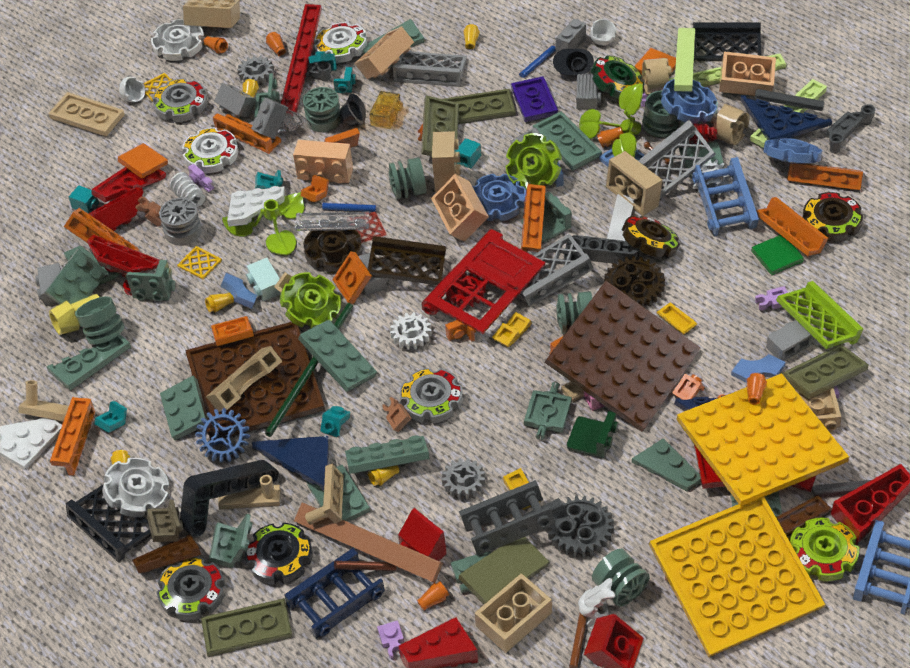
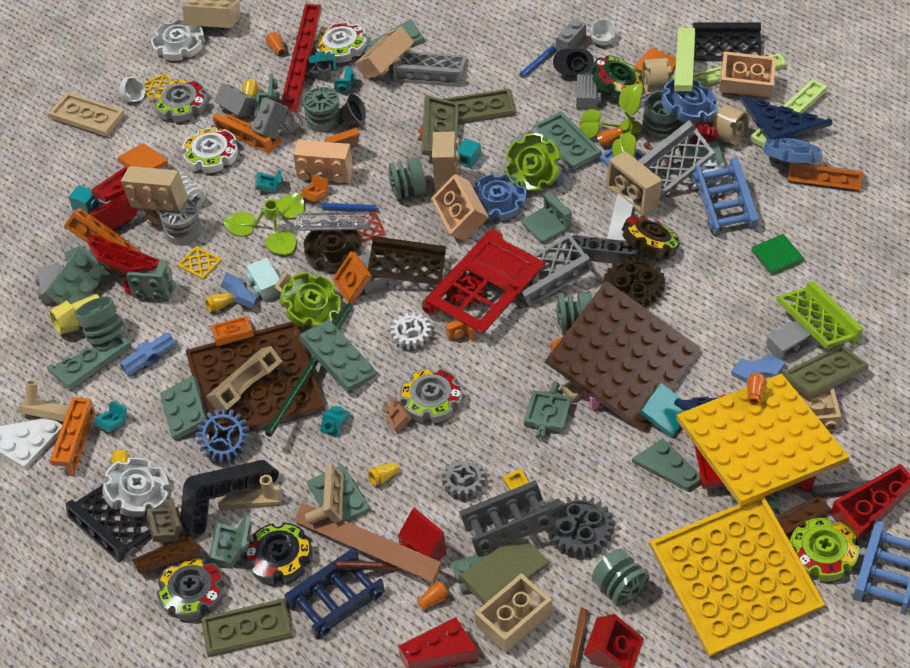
lavender plate [188,164,214,192] -> none
orange cone [204,36,228,54] -> none
white plate [227,186,286,227] -> none
light grey gear [237,55,274,85] -> none
dark blue tile [252,436,329,491] -> none
sand green plate [345,435,430,474] -> none
clear yellow brick [369,91,403,129] -> none
lavender plate [377,620,404,660] -> none
yellow cone [463,24,480,49] -> none
yellow slope [492,312,532,347] -> none
dark purple plate [511,76,558,122] -> none
orange fence [521,184,546,252] -> none
dark green bracket [567,411,619,458] -> none
white hair [578,578,615,627] -> none
yellow tile [657,302,697,335] -> none
orange bracket [672,374,705,400] -> none
dark grey axle [755,89,825,111] -> none
lavender plate [755,286,792,310] -> none
orange fence [757,197,828,256] -> none
dark brown piece [802,192,863,242] -> none
dark grey plate [826,104,876,154] -> none
none -> medium blue piece [119,332,177,376]
none -> tan brick [121,166,188,212]
none -> teal tile [639,383,684,438]

